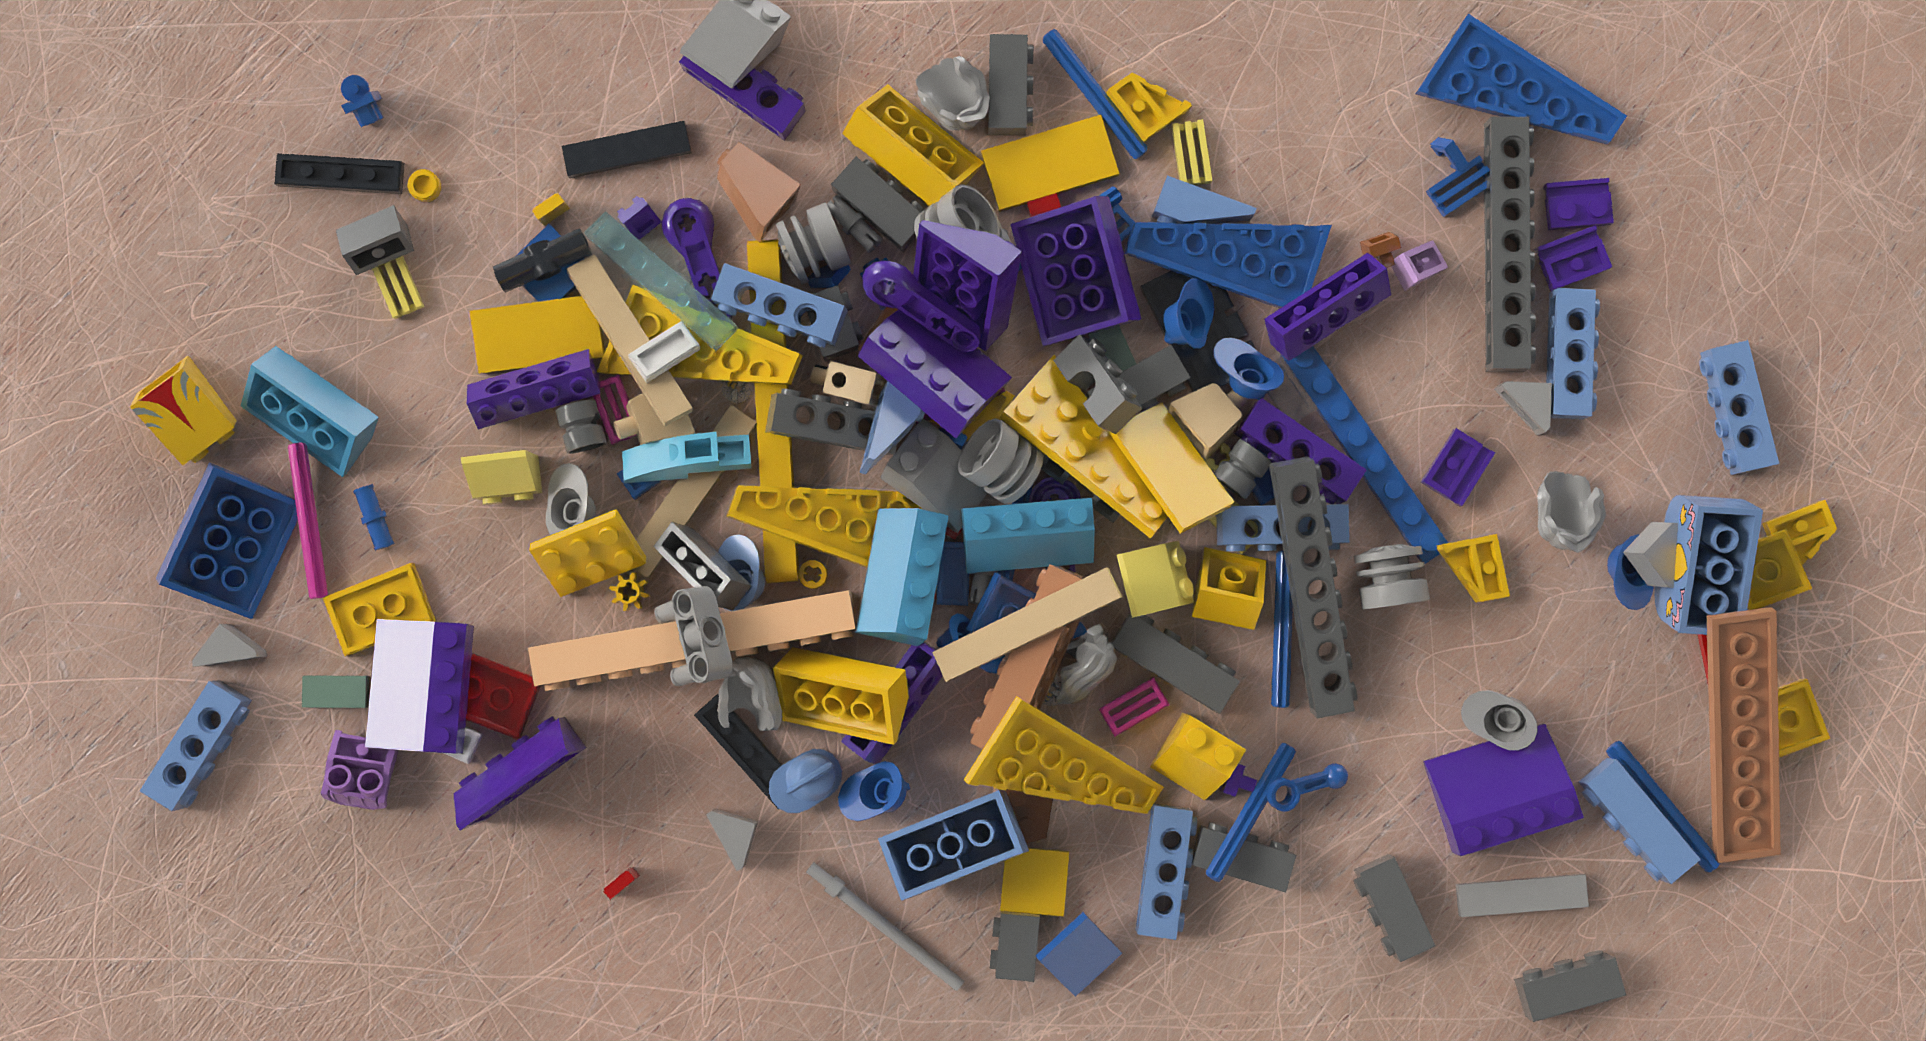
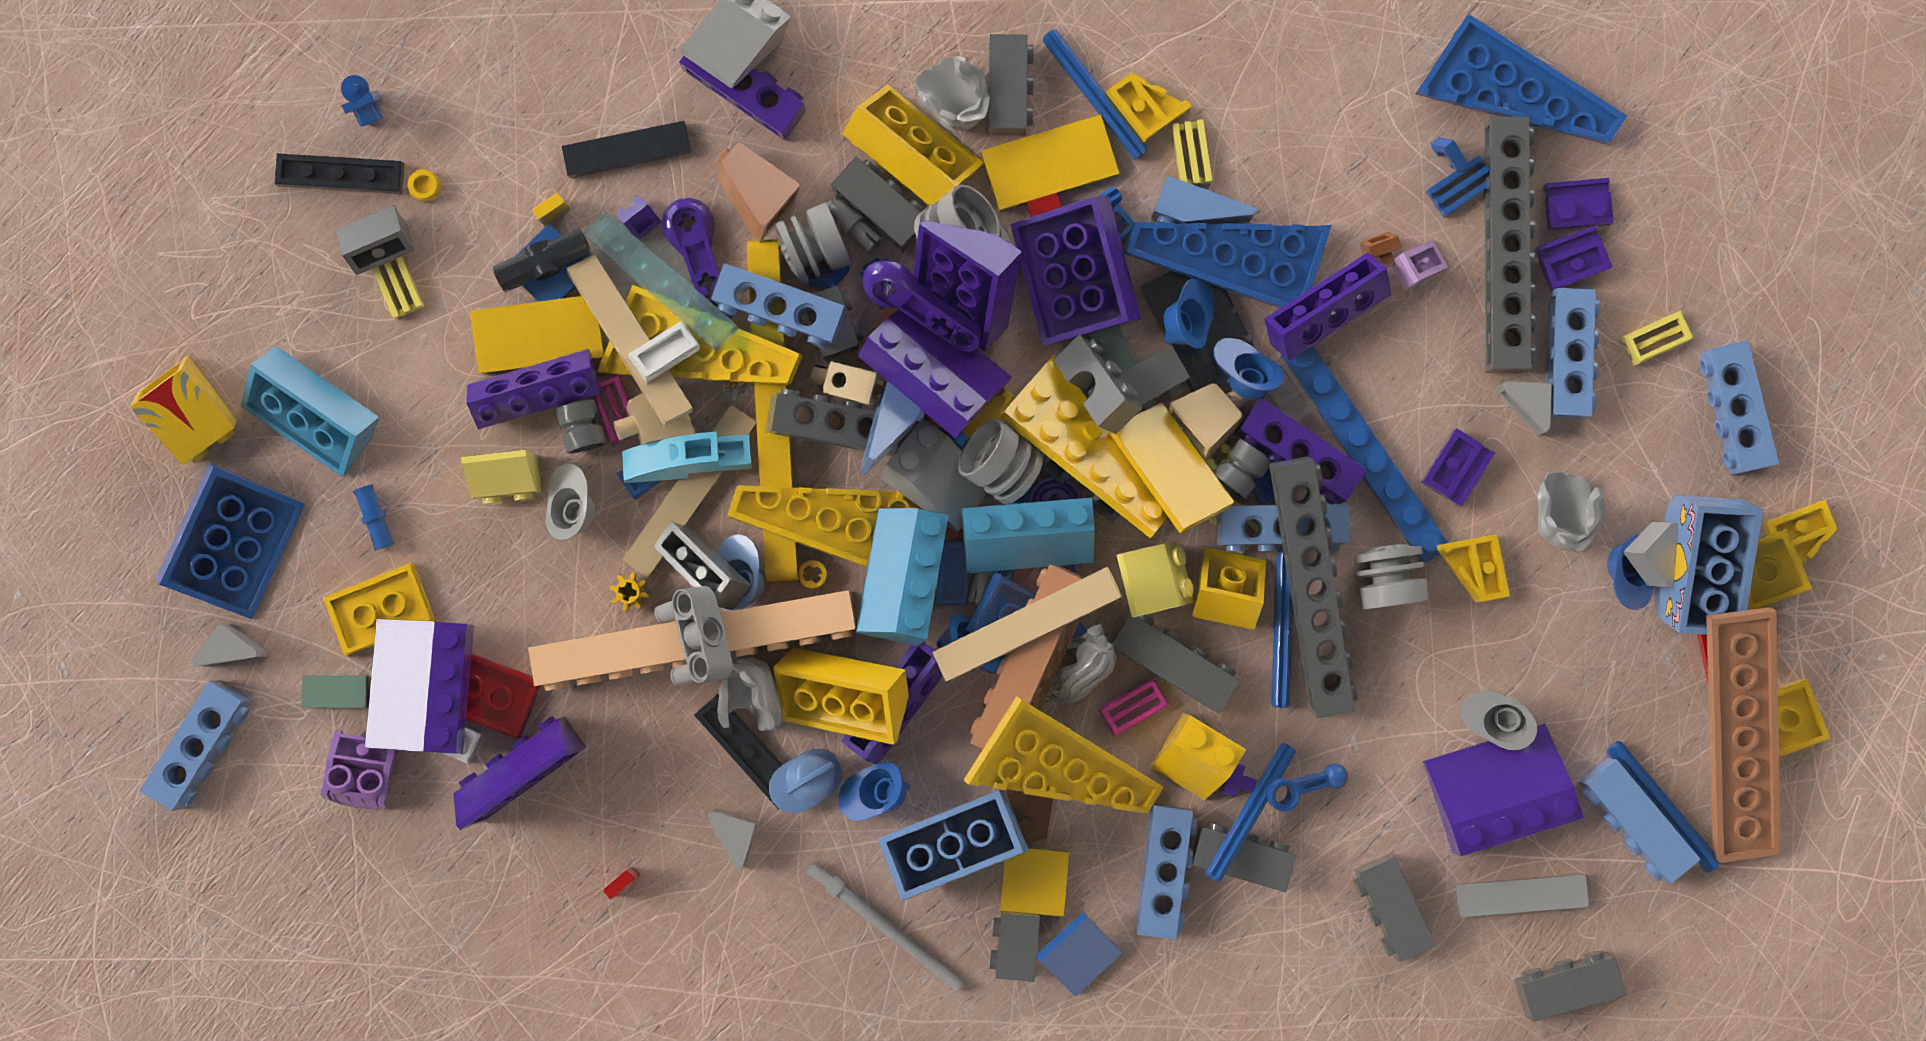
dark pink axle [288,442,328,599] -> none
yellow plate [529,509,646,597] -> none
none -> light yellow tile [1620,310,1694,366]

